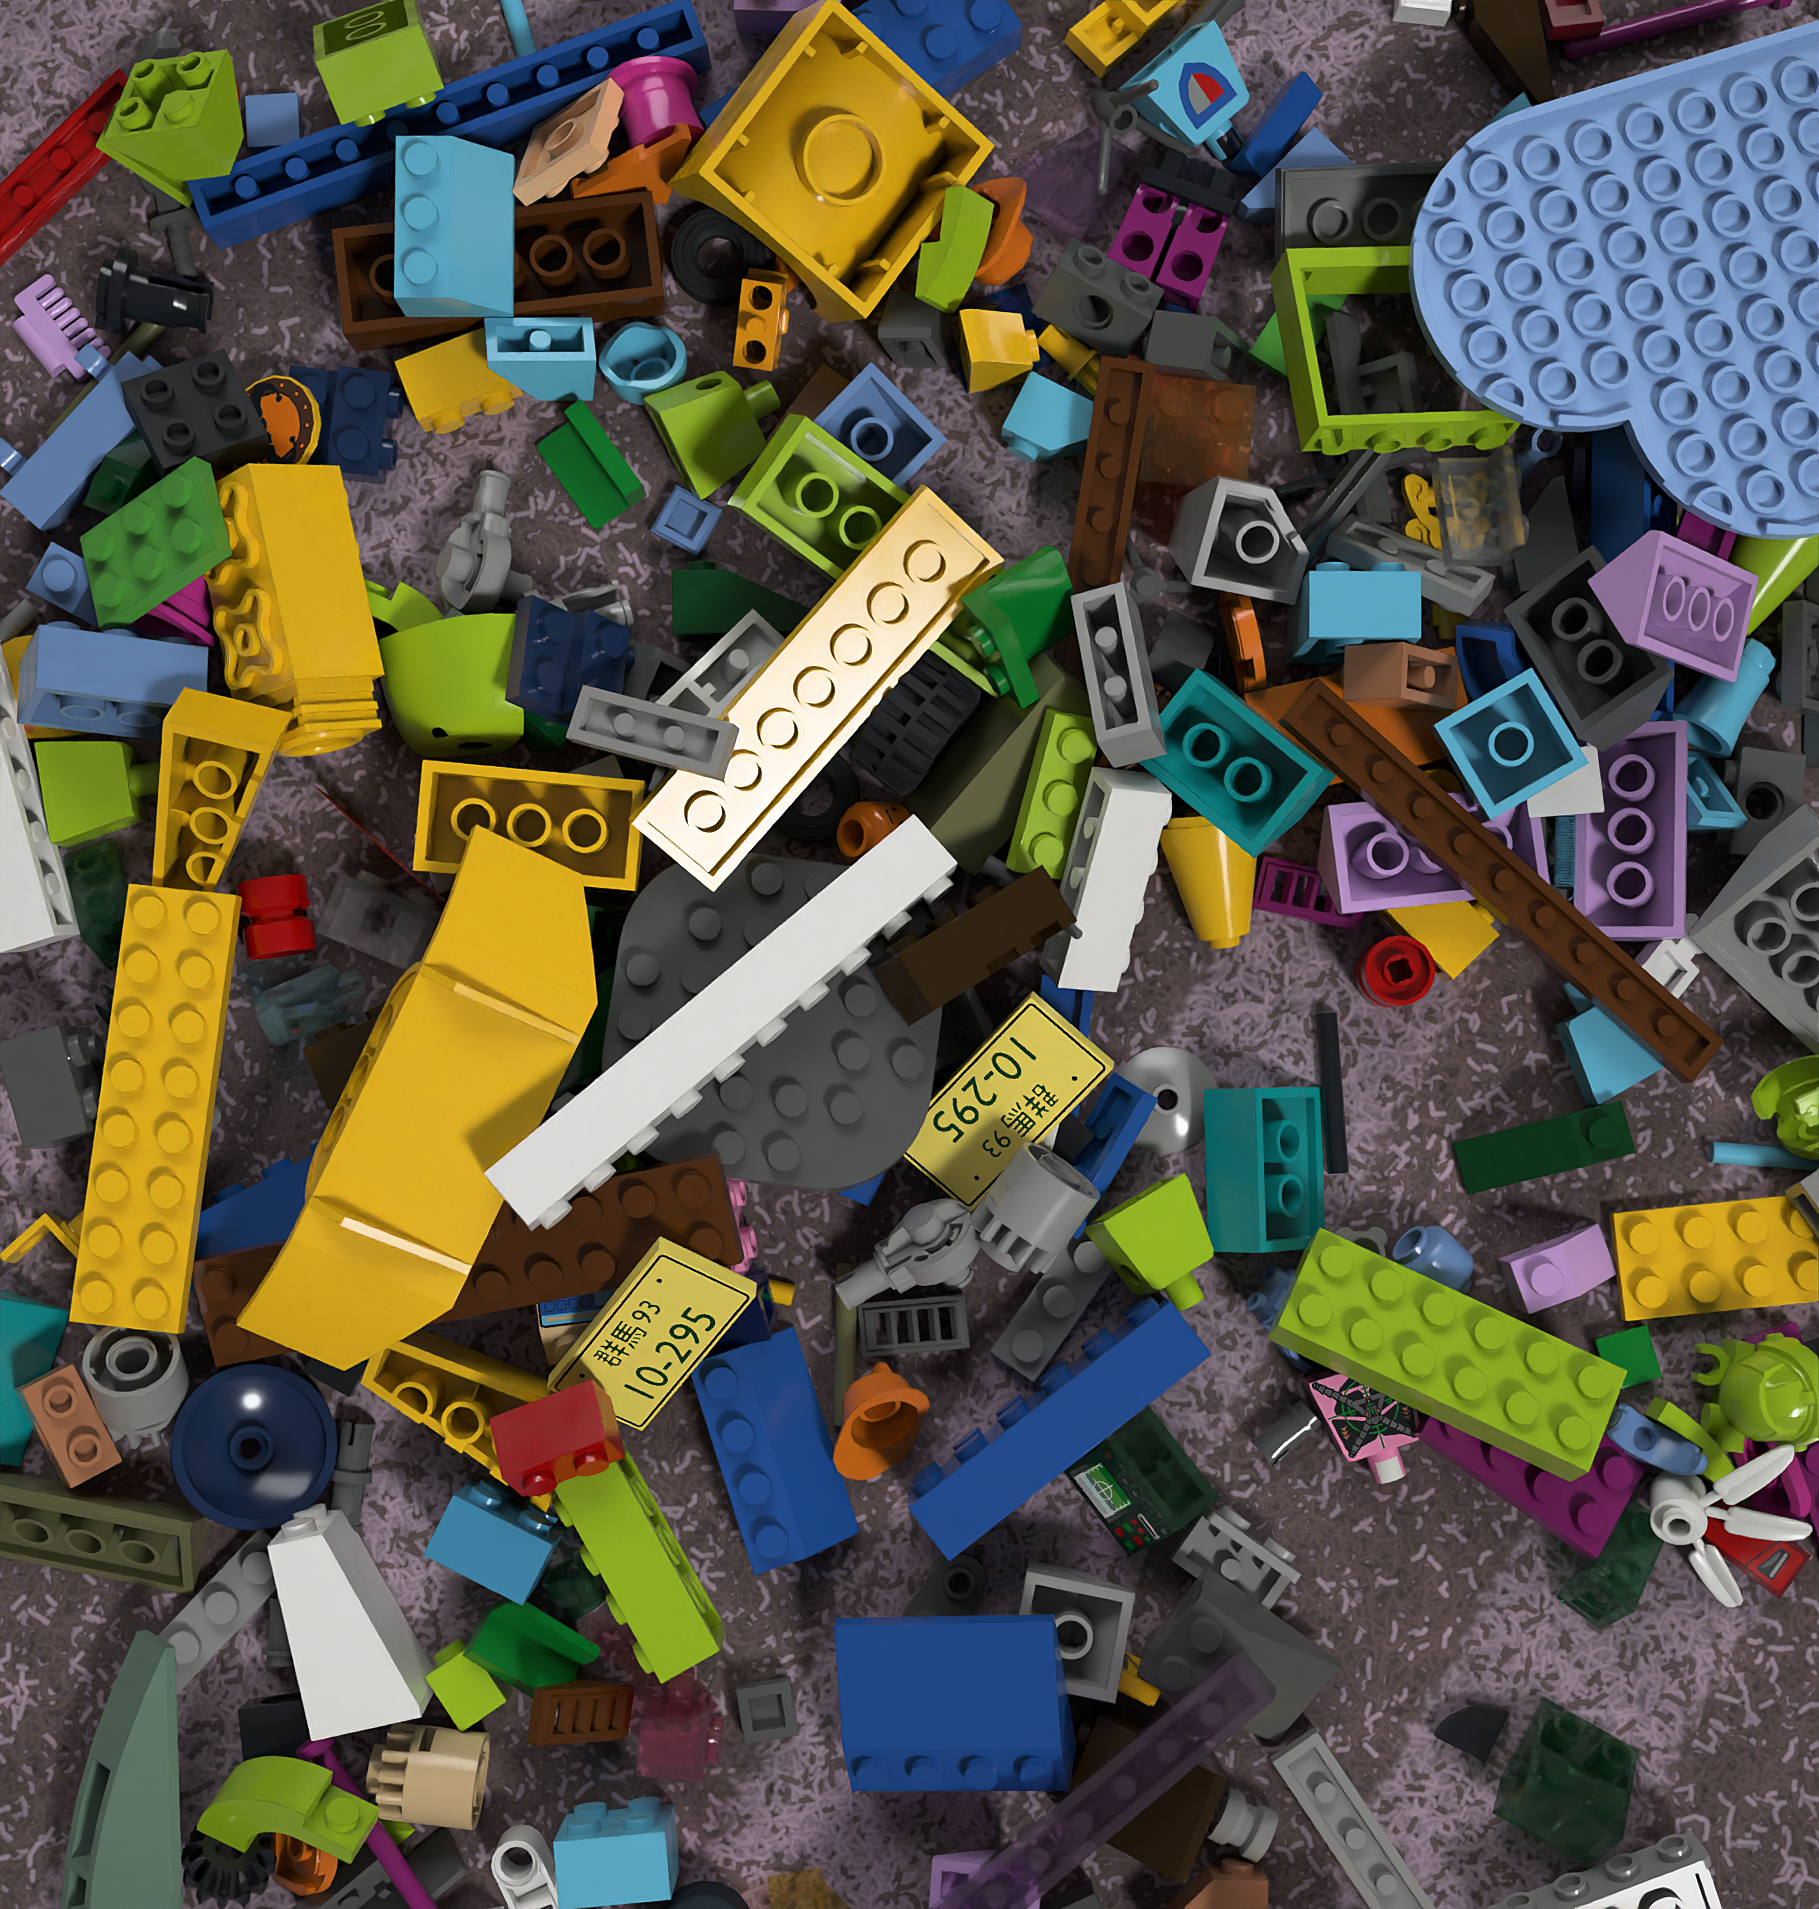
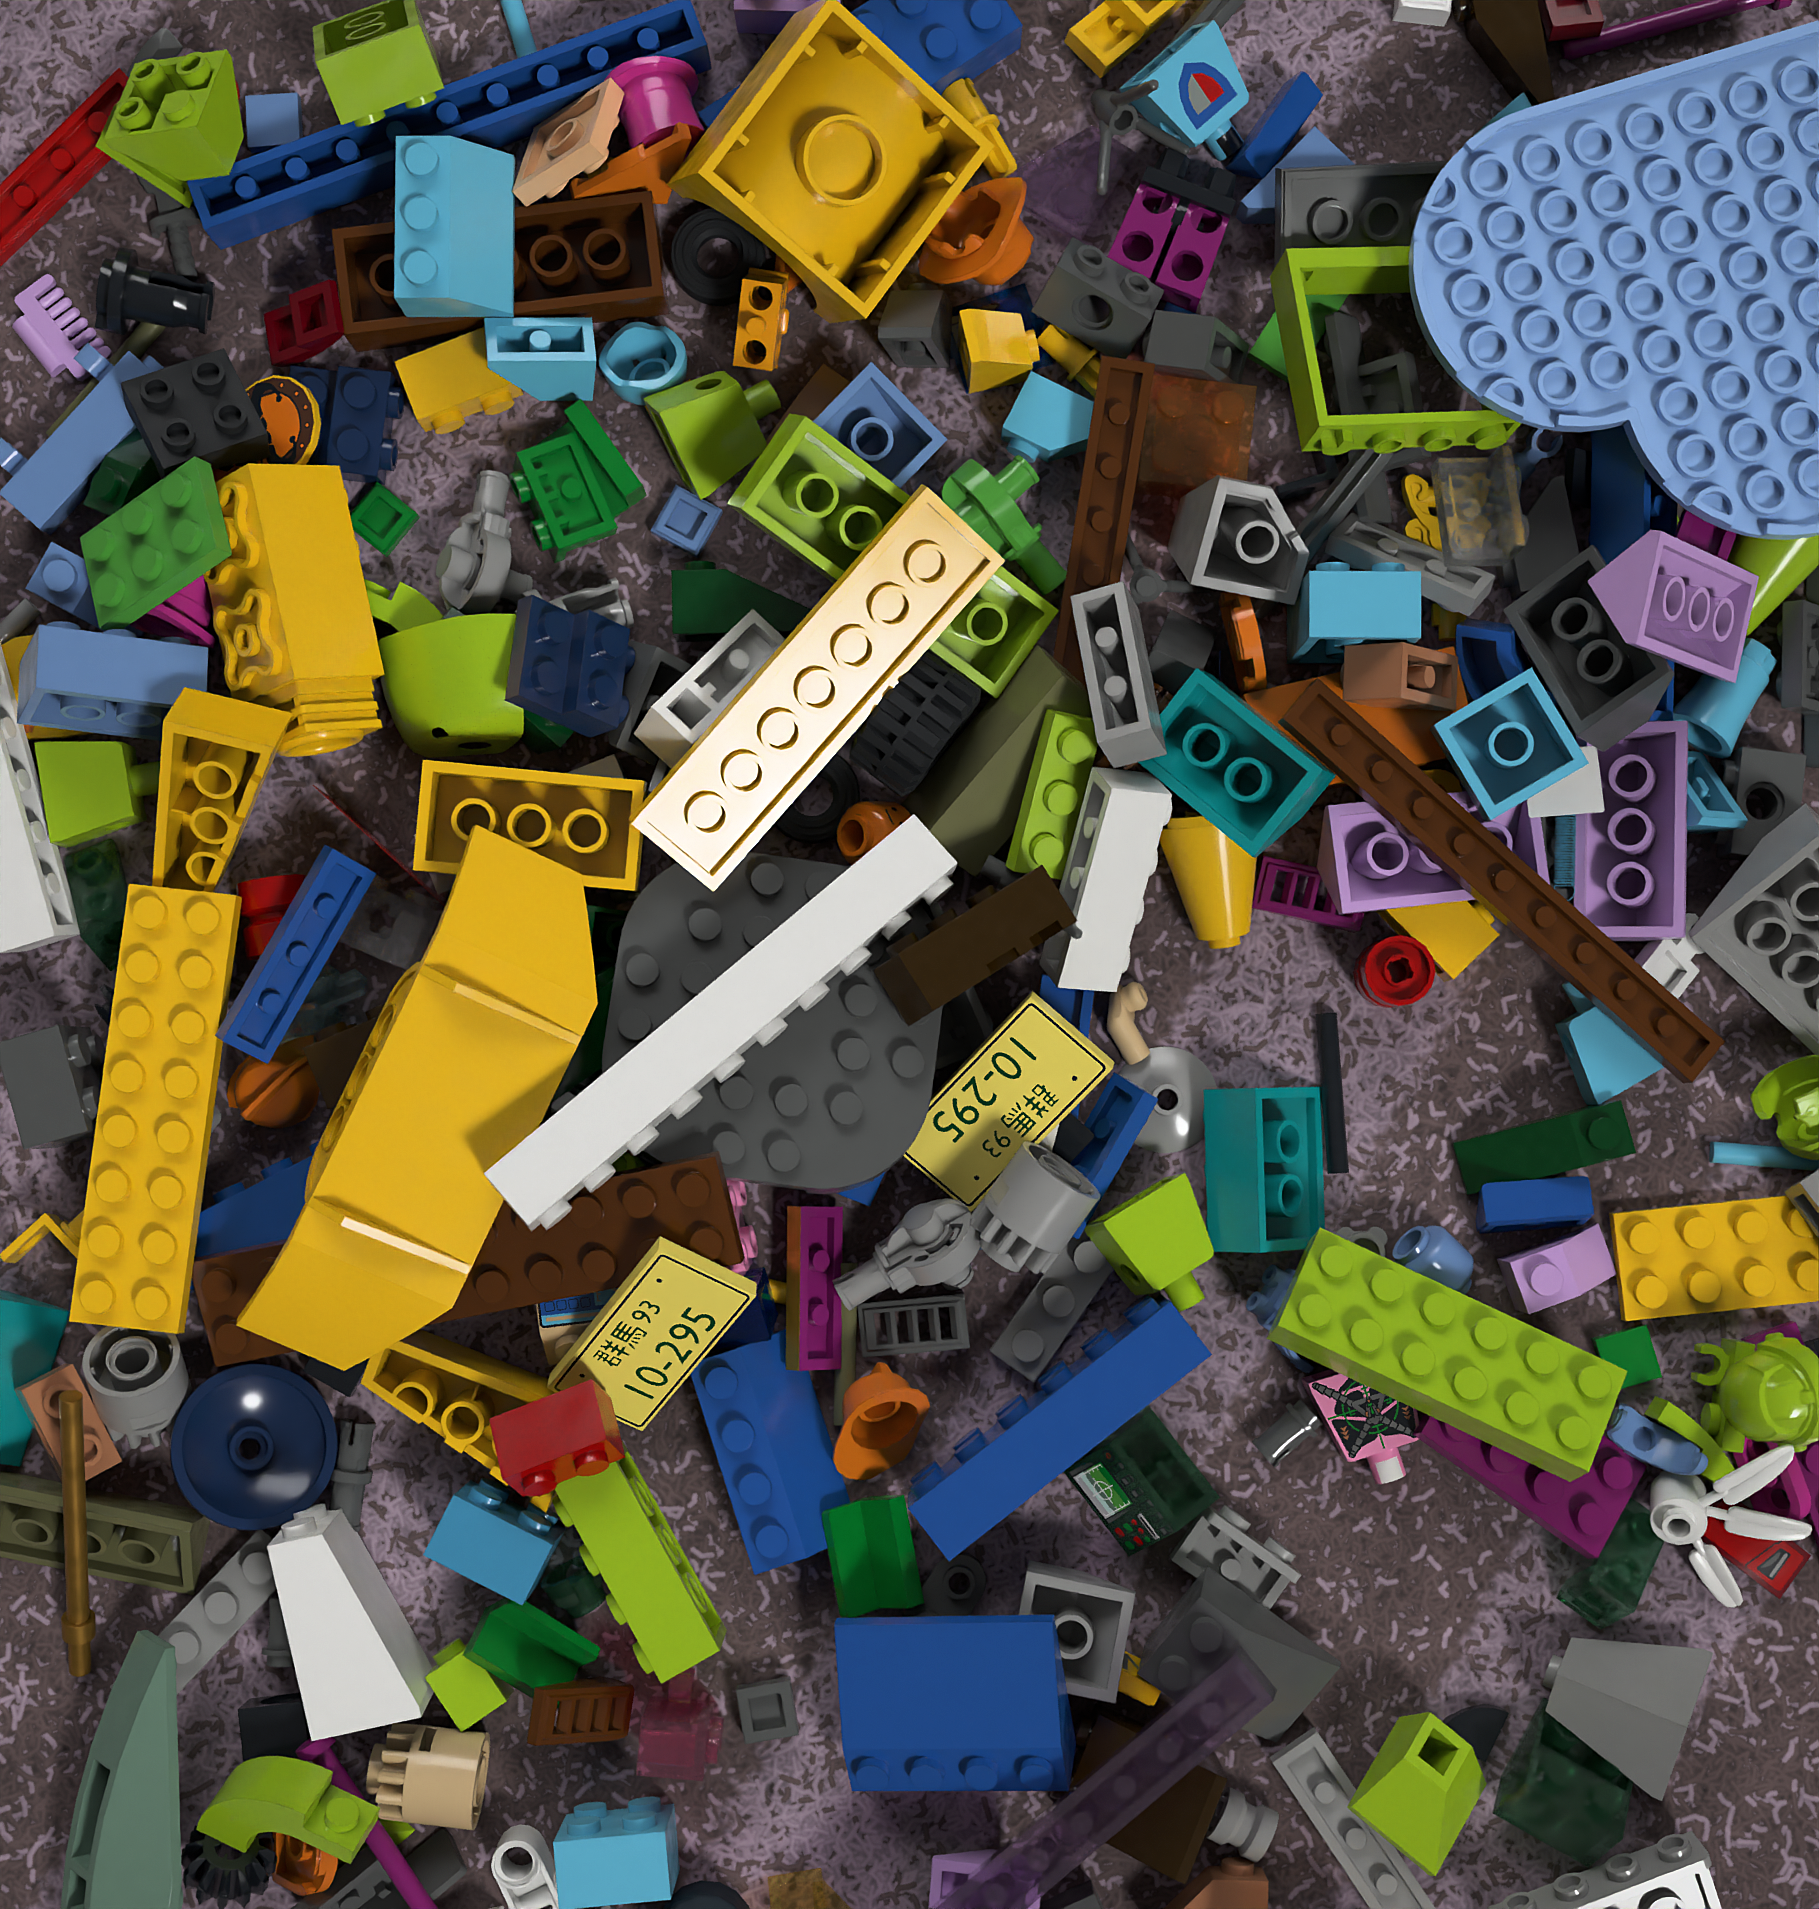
light grey plate [566,685,740,782] -> none
lime slope [915,186,994,313] -> none
green bracket [960,545,1077,709] -> none
none -> pearl gold bar [59,1390,96,1677]
none -> blue plate [215,844,377,1064]
none -> orange piece [227,1022,320,1129]
none -> dark red slope [263,279,345,367]
none -> green tile [350,482,420,557]
none -> green bracket [509,431,618,563]
none -> magenta plate [786,1206,843,1371]
none -> green panel [822,1495,924,1618]
none -> bright green pin [941,455,1067,595]
none -> yellow axle [942,78,1017,180]
none -> tan arm [1107,982,1150,1065]
none -> lime slope [1347,1712,1487,1876]
none -> blue slope [1476,1176,1594,1234]
none -> light grey slope [1542,1637,1713,1801]

